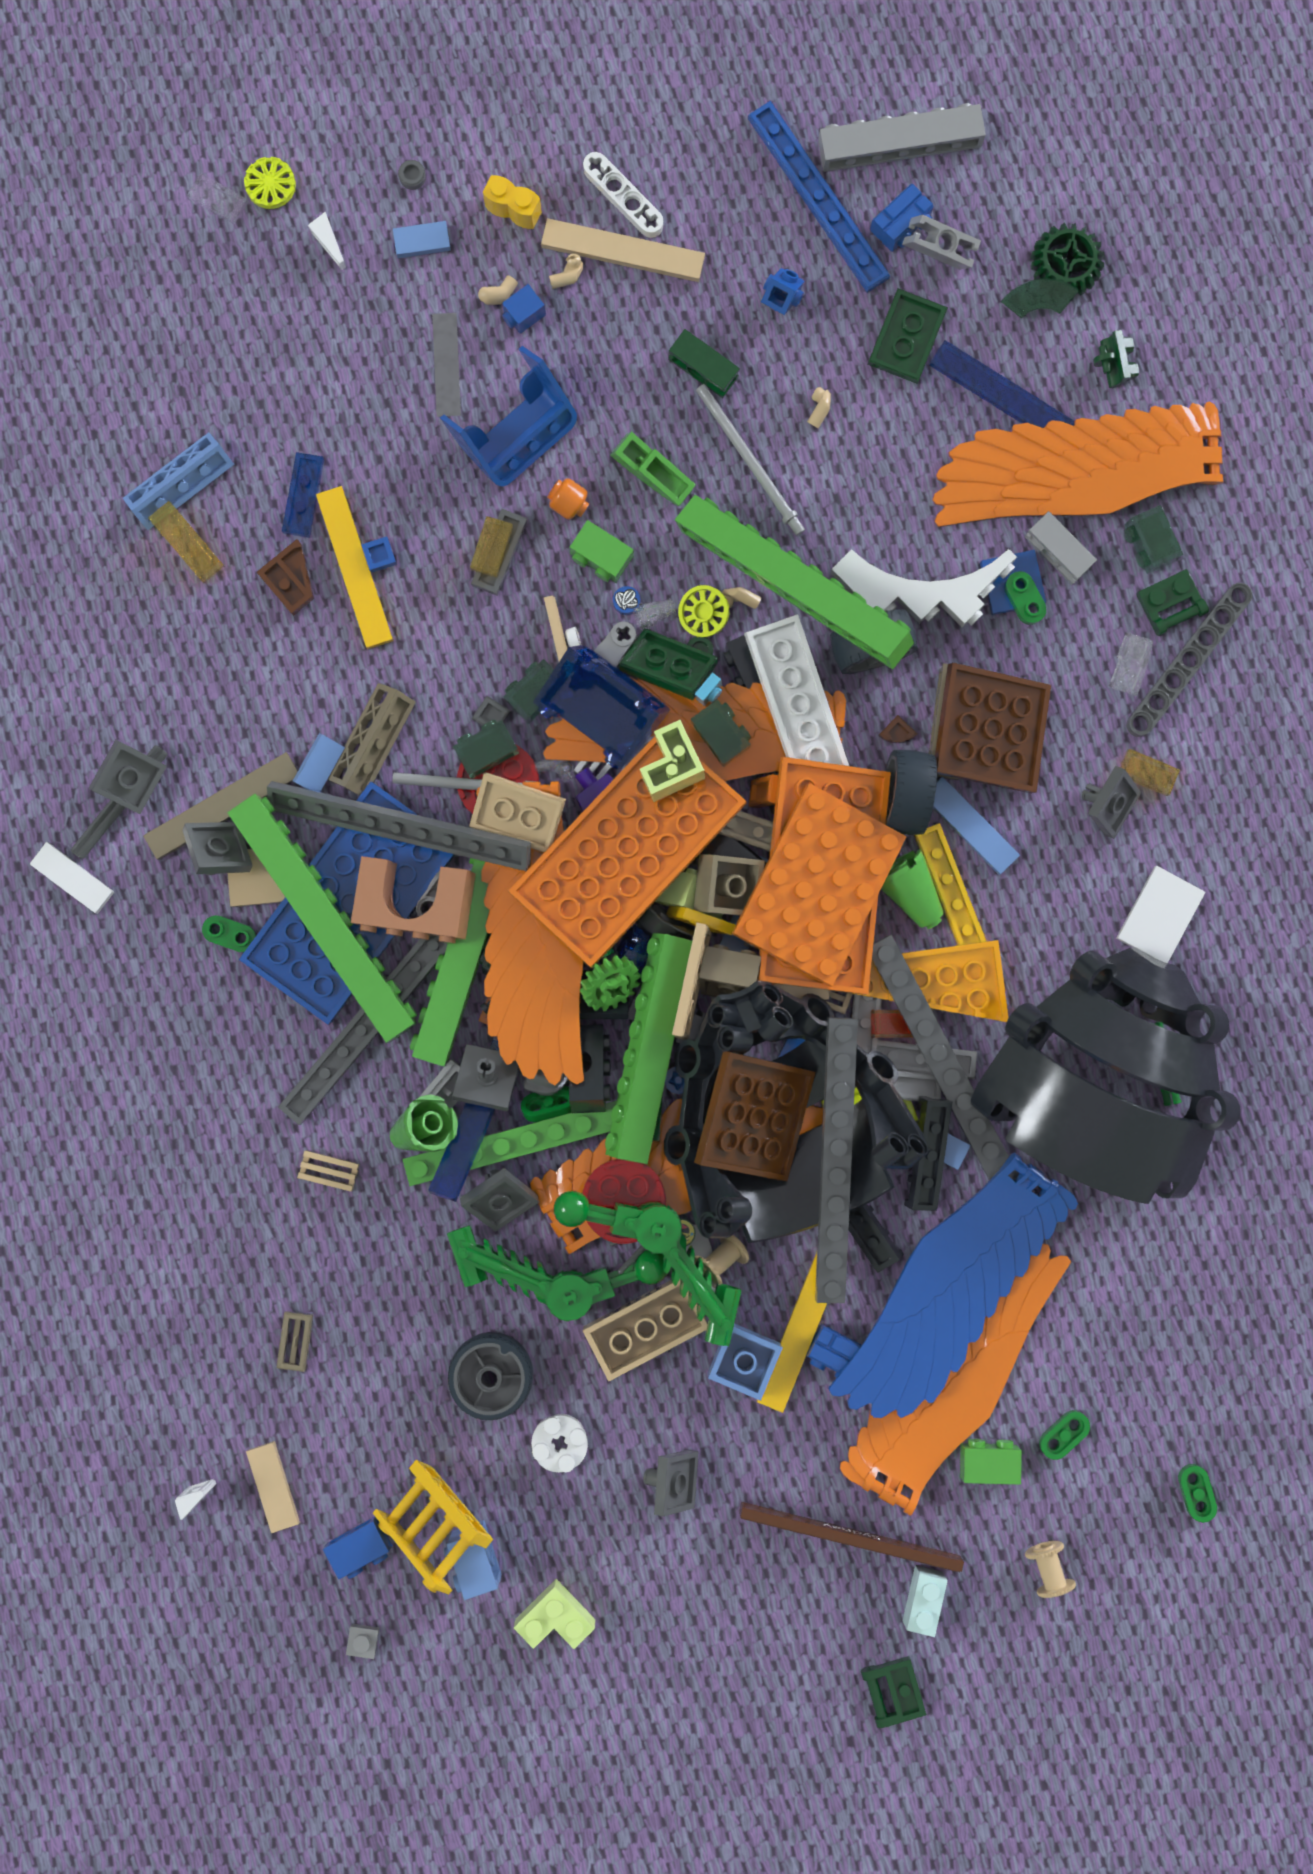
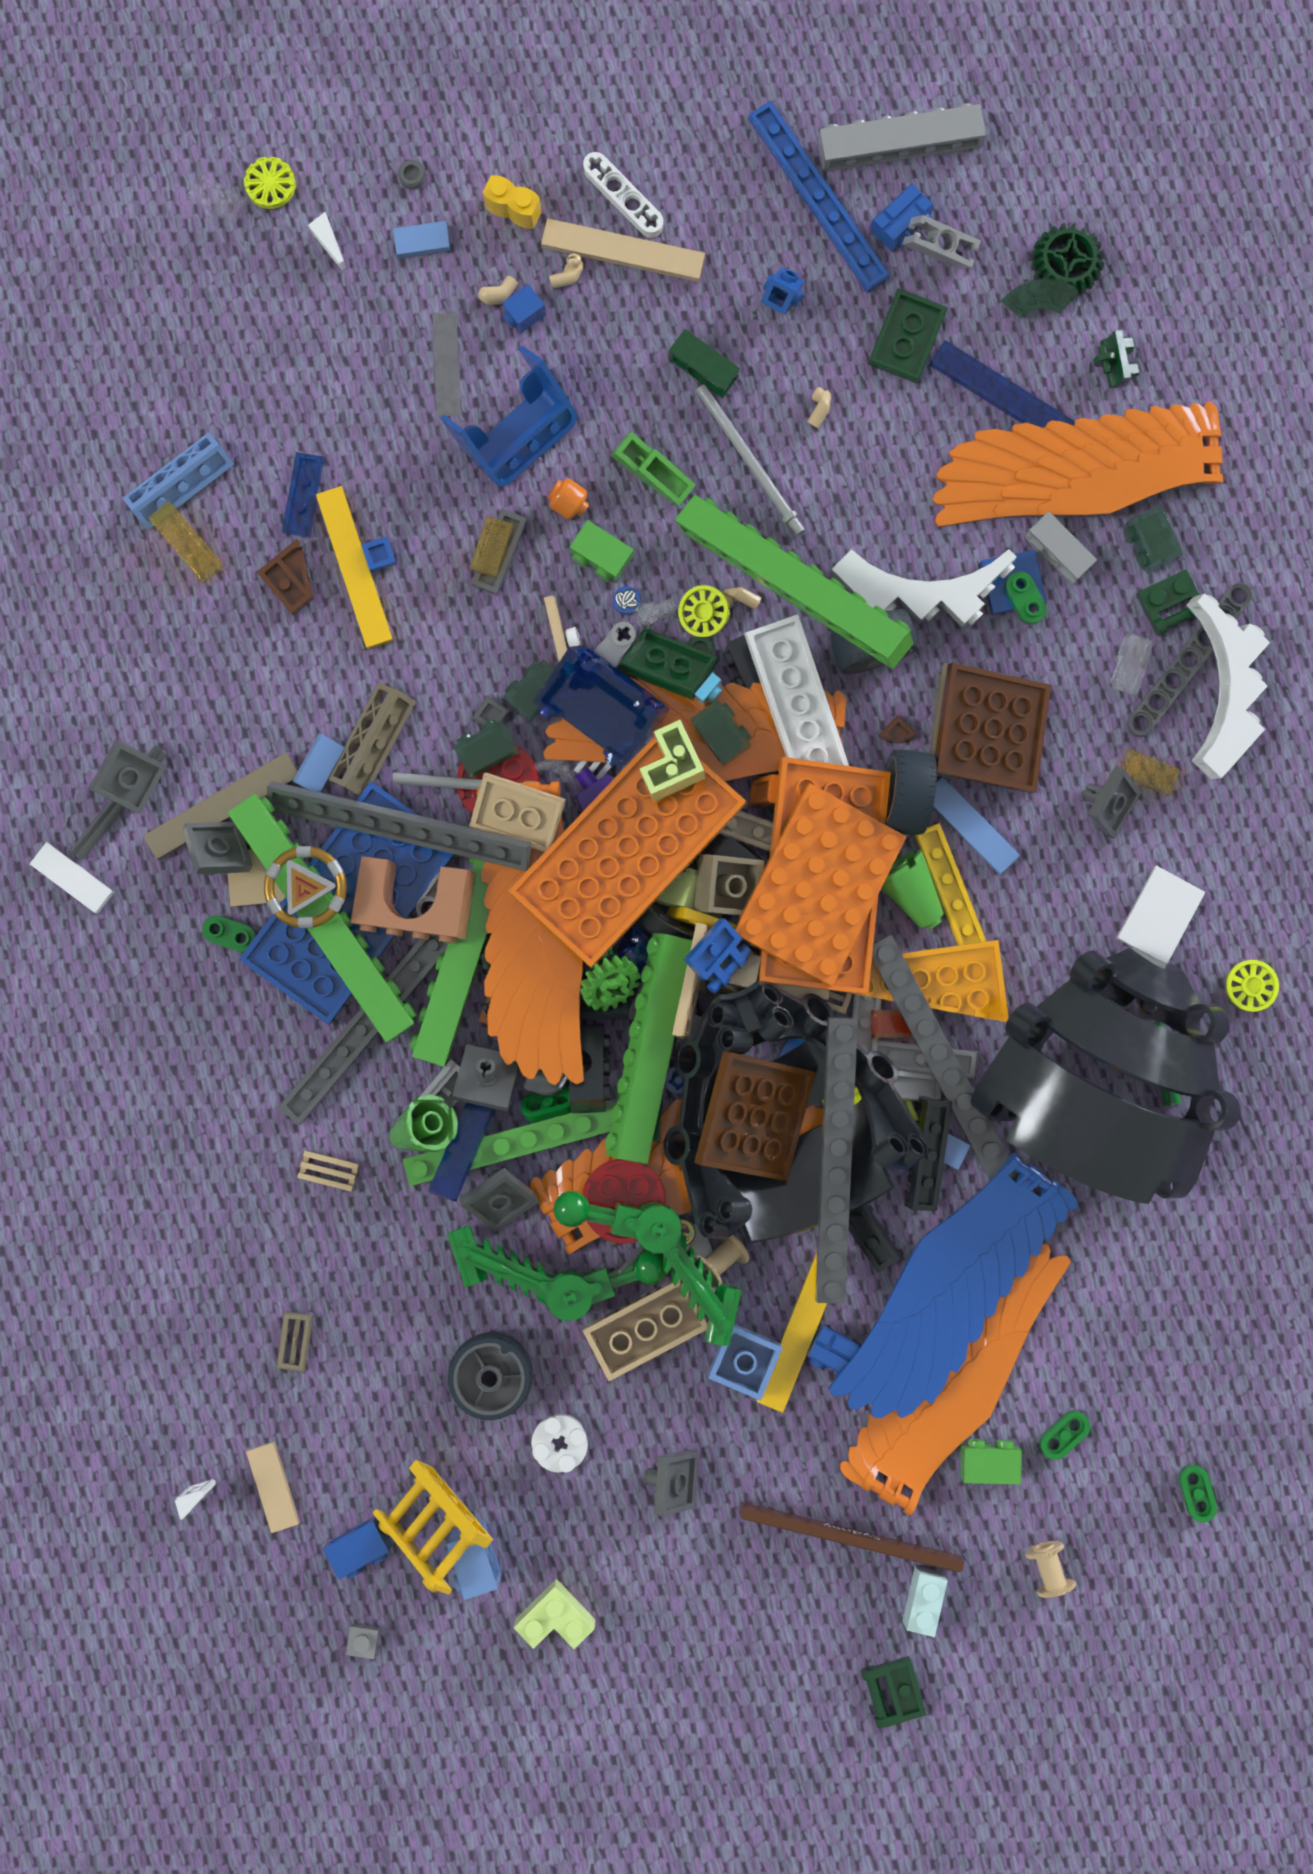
none -> piece [264,846,347,929]
none -> blue plate [683,918,752,994]
none -> white arch [1187,593,1270,779]
none -> neon yellow wheel [1226,960,1279,1012]

